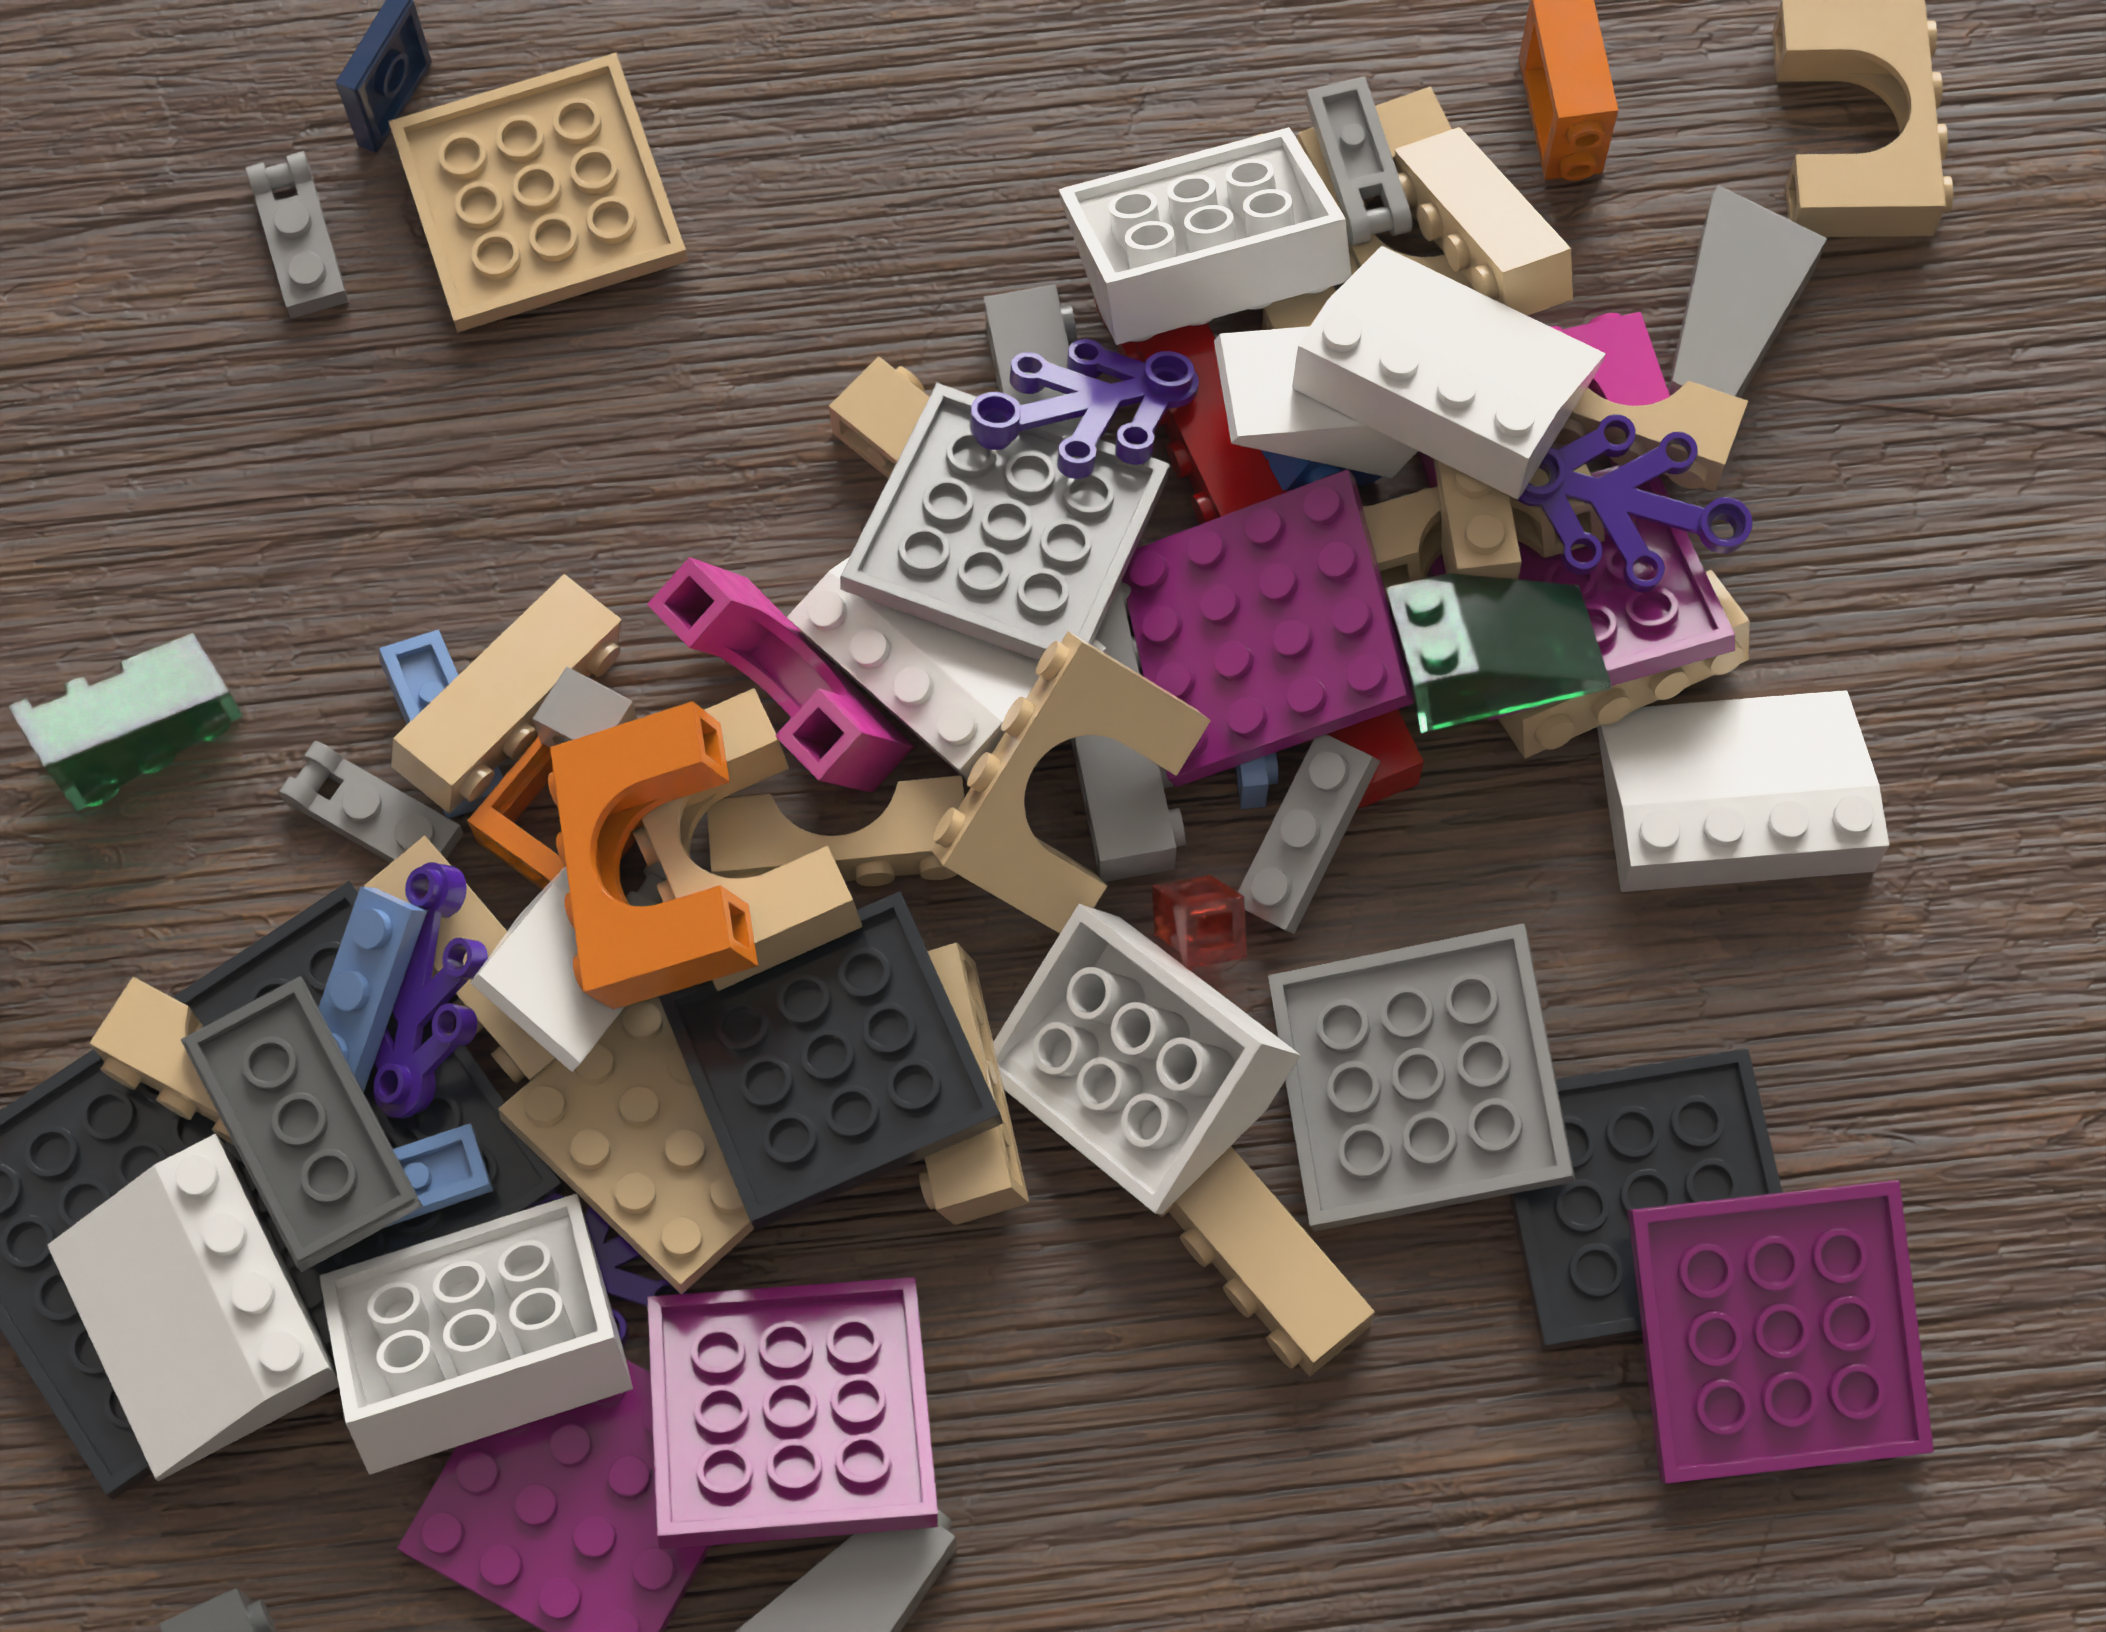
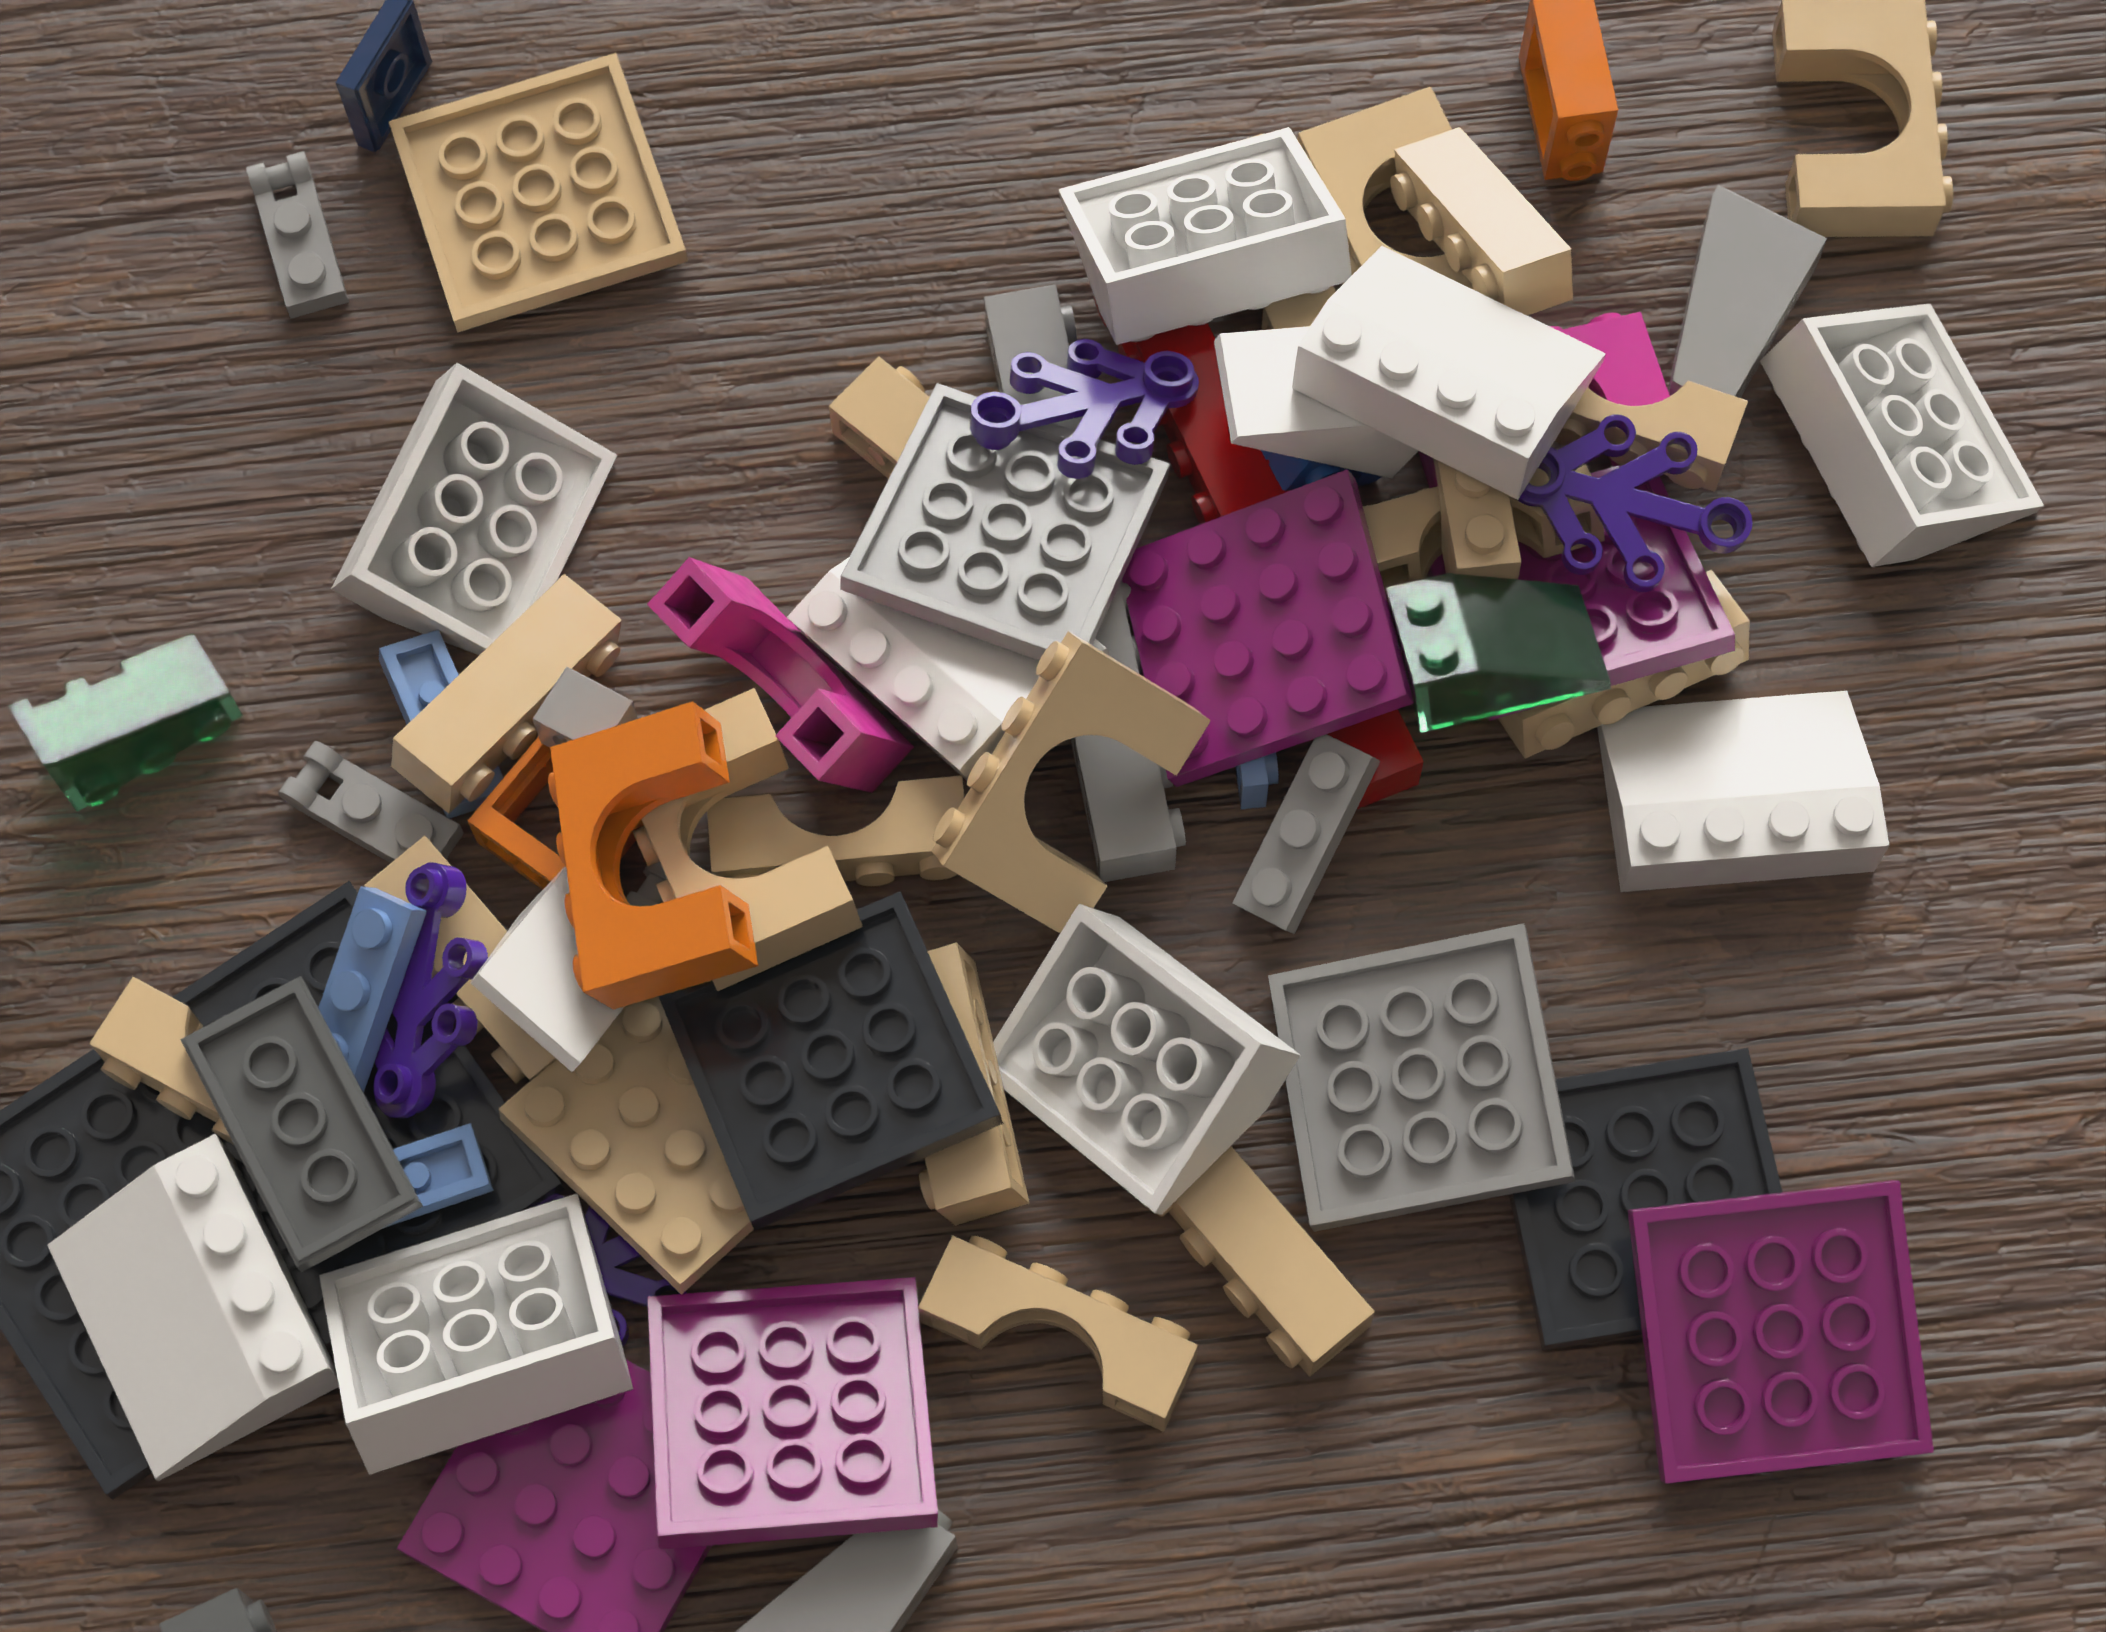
clear red brick [1152,875,1247,969] -> none
light grey plate [1306,76,1412,246] -> none
none -> white slope [331,363,617,655]
none -> tan arch [918,1235,1198,1432]
none -> white slope [1760,304,2044,567]

